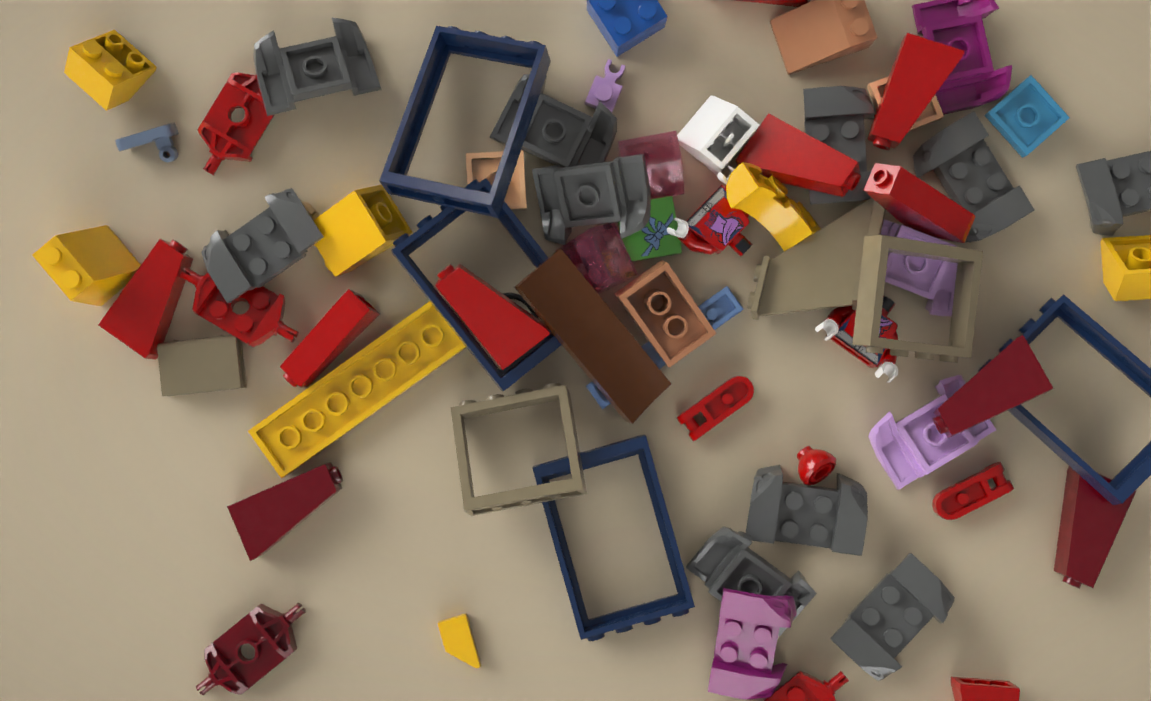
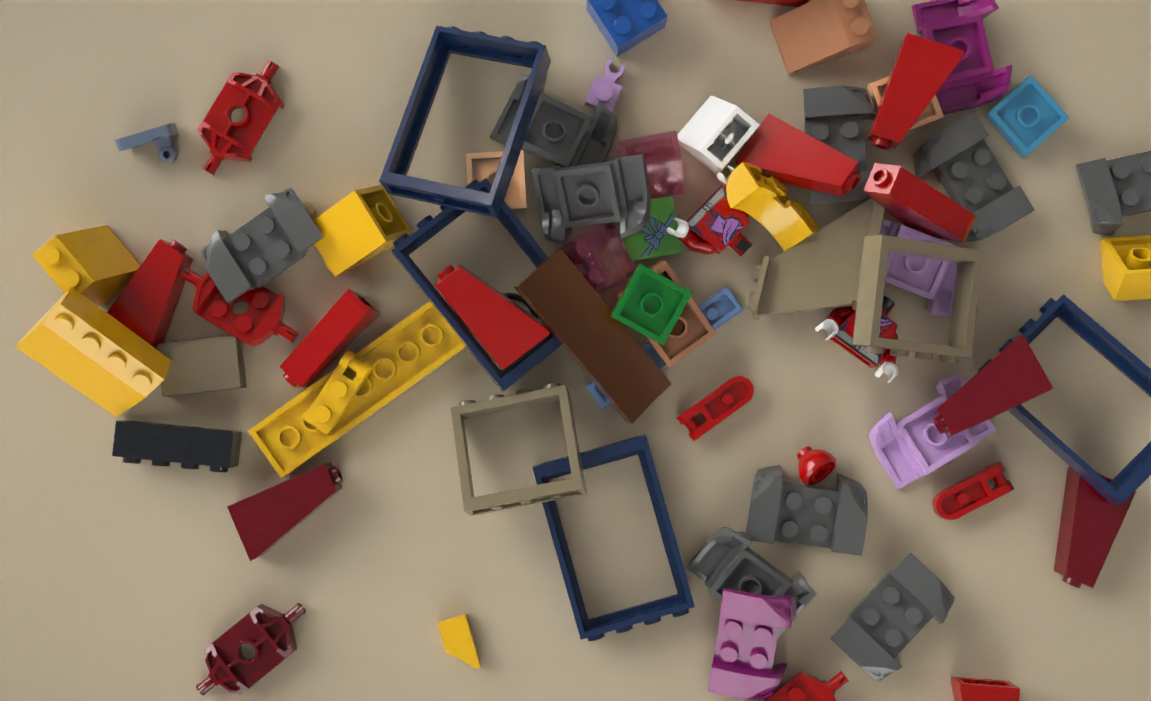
yellow slope [64,29,157,111] -> none
dark grey piece [253,18,382,116] -> none
none -> yellow slope [15,287,173,417]
none -> black brick [112,420,242,472]
none -> yellow plate [303,350,373,435]
none -> green plate [610,263,692,345]

